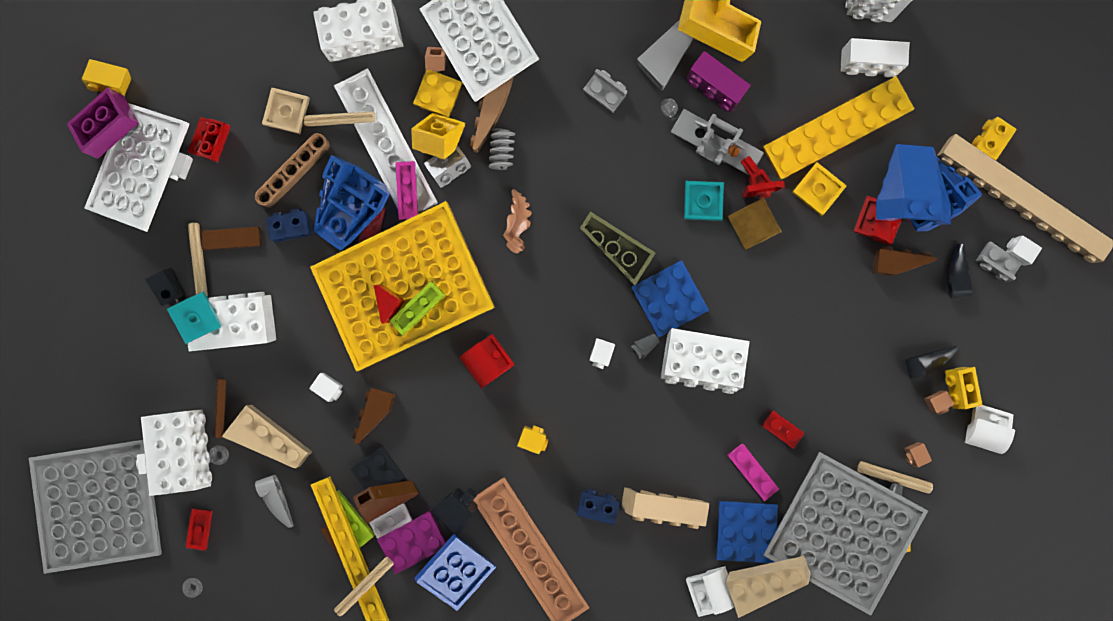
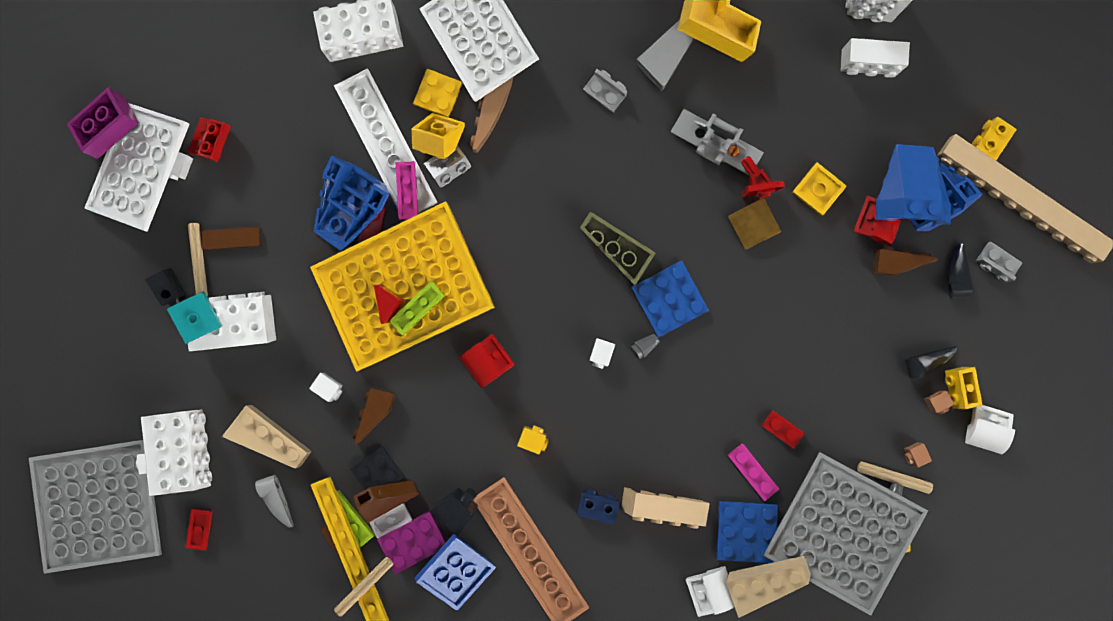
yellow brick [82,59,131,96] -> none
clear plate [182,578,203,598] -> none
clear plate [209,446,229,465] -> none
reddish brown tile [213,379,226,438] -> none
medium nougat beam [255,133,330,208] -> none
tan plate [262,88,310,134] -> none
dark blue brick [266,209,312,242] -> none
tan axle [303,111,376,126] -> none
nougat plate [425,47,447,72] -> none
light grey piece [489,128,515,170] -> none
nougat plant [503,189,532,254] -> none
clear plate [661,98,678,117] -> none
white brick [661,328,749,394] -> none
teal plate [684,181,724,221] -> none
magenta brick [686,51,751,112] -> none
yellow plate [762,76,914,180] -> none
white brick [1006,235,1042,266] -> none

